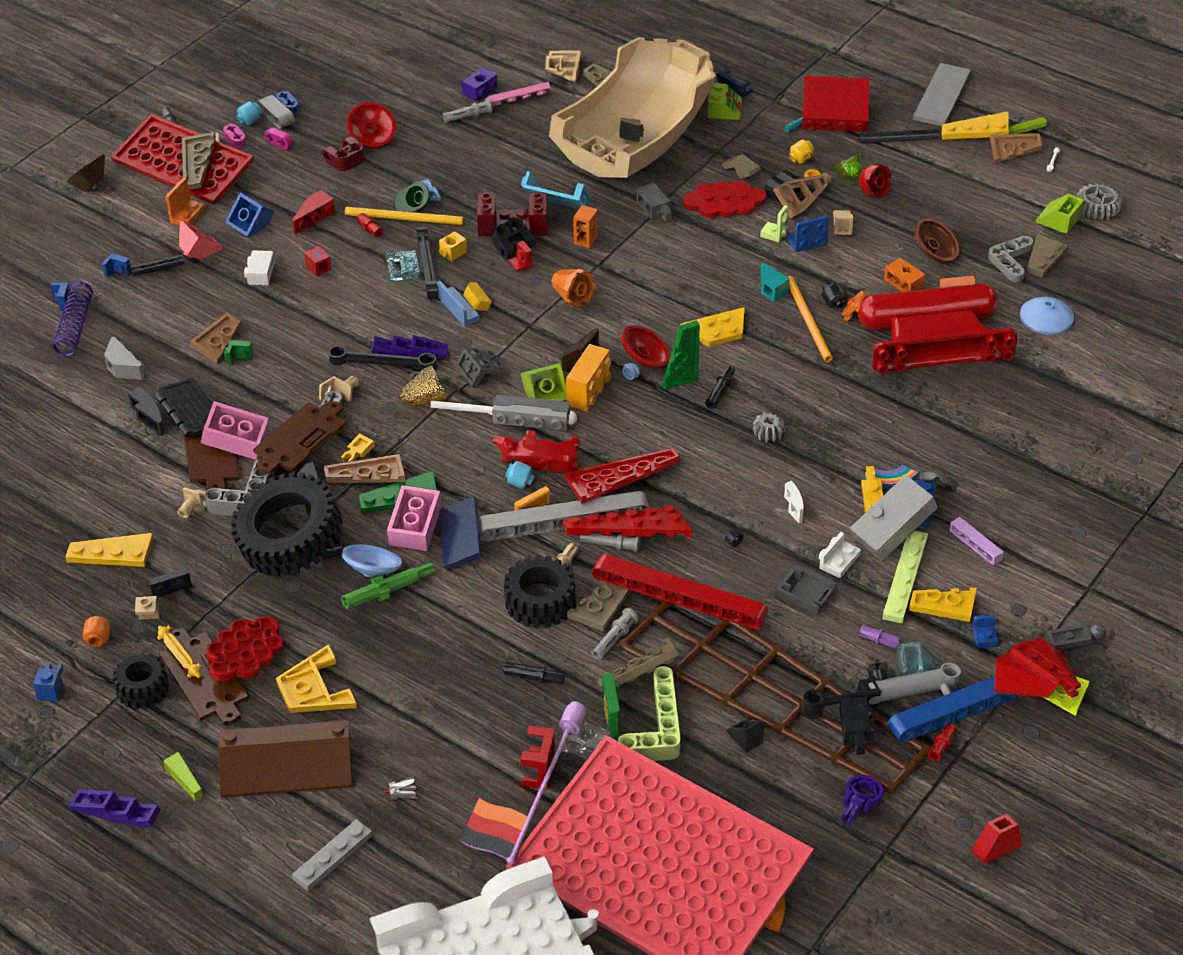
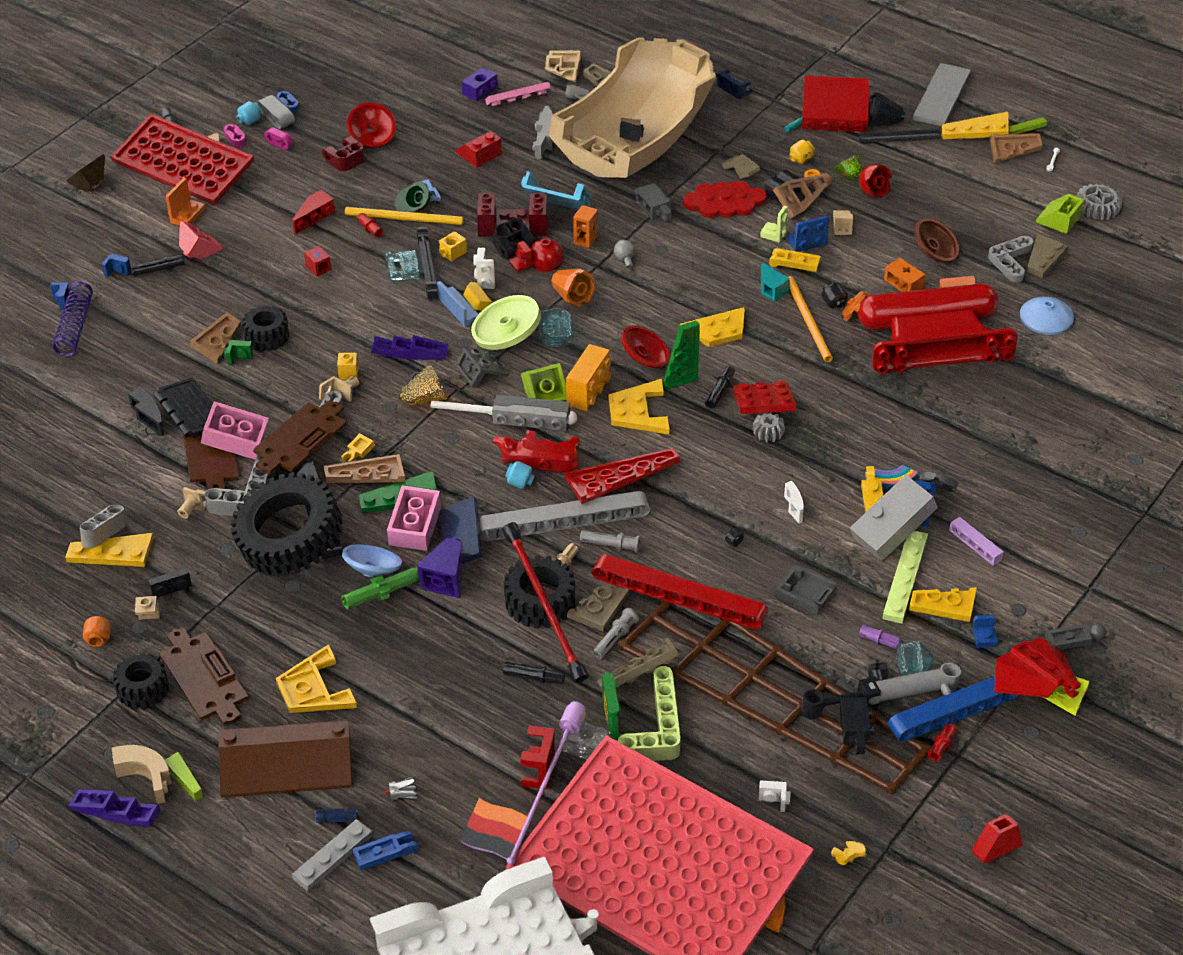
blue brick [33,662,64,702] -> none
light grey slope [104,337,145,380] -> none
yellow wheel [157,625,201,678] -> none
dark tan wing [182,132,216,190] -> none
red plate [206,616,283,681] -> none
blue slope [225,192,275,237] -> none
white brick [244,250,275,286] -> none
black piece [328,345,437,373] -> none
light grey pin [443,99,492,123] -> none
light orange tile [514,486,550,510] -> none
dark brown slope [561,328,599,373] -> none
red wing [562,505,692,537] -> none
light blue plate [622,363,640,380] -> none
lime slope [708,83,742,120] -> none
black slope [726,720,764,753] -> none
white bracket [819,532,861,578] -> none
dark purple pin [841,775,883,825] -> none
none -> light grey beam [80,505,126,548]
none -> tan arch [112,745,172,804]
none -> black tyre [242,305,289,351]
none -> dark blue axle [314,808,358,822]
none -> yellow brick [337,353,359,381]
none -> blue hinge [352,831,418,871]
none -> dark purple slope [417,537,463,598]
none -> red slope [456,131,502,168]
none -> yellowish green dish [471,295,541,350]
none -> white bracket [473,248,495,289]
none -> red hose [502,522,589,683]
none -> red cylinder [531,239,564,272]
none -> light grey slope [532,106,554,159]
none -> clear light blue wheel [539,308,572,347]
none -> light grey cone [565,84,589,100]
none -> yellow wing [608,379,670,435]
none -> light grey piece [614,240,634,268]
none -> red plate [733,381,796,414]
none -> white bracket [759,780,790,812]
none -> yellow plate [769,248,821,272]
none -> yellow piece [831,841,866,865]
none -> black cone [868,92,905,127]

